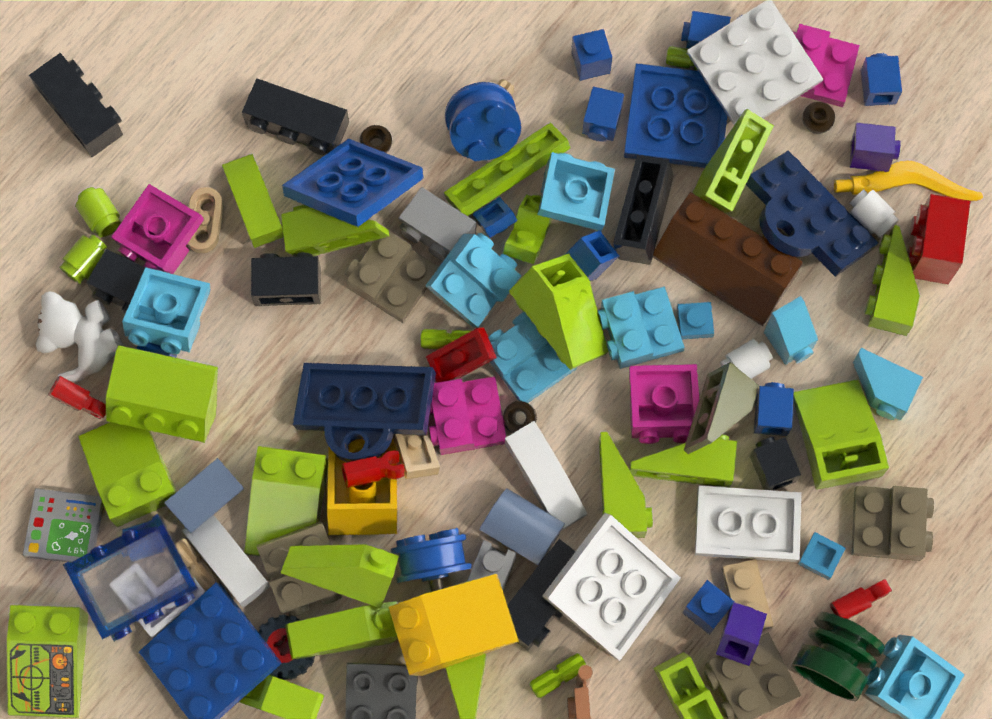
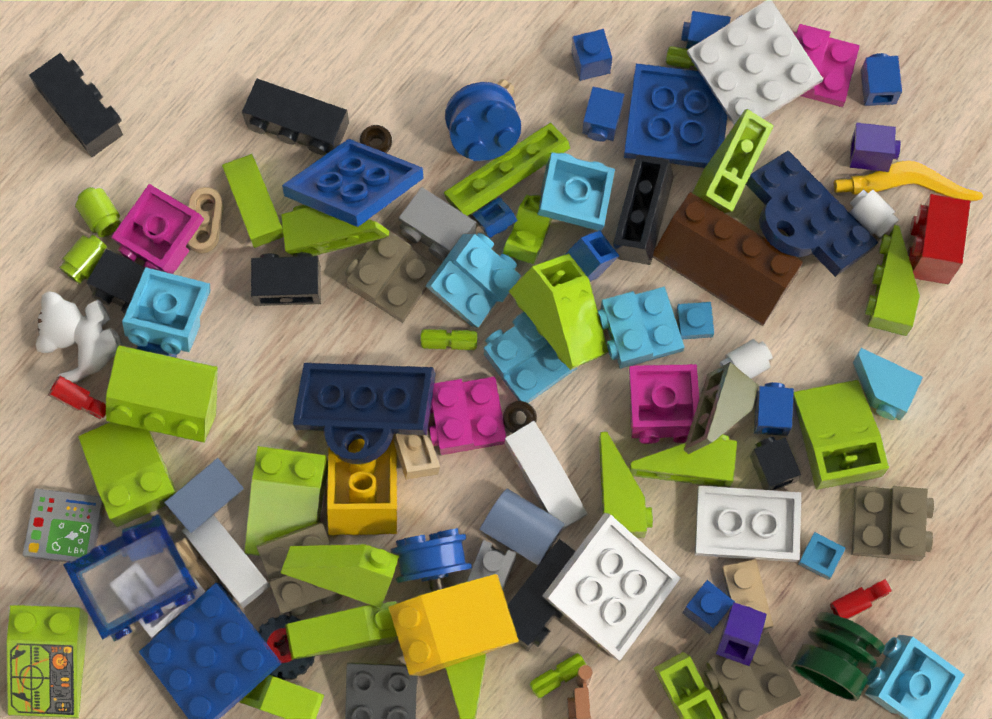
red bar [342,450,404,488] -> none
red plate [426,327,497,383] -> none
medium azure slope [764,296,818,365] -> none
dark brown plate [802,102,835,134] -> none

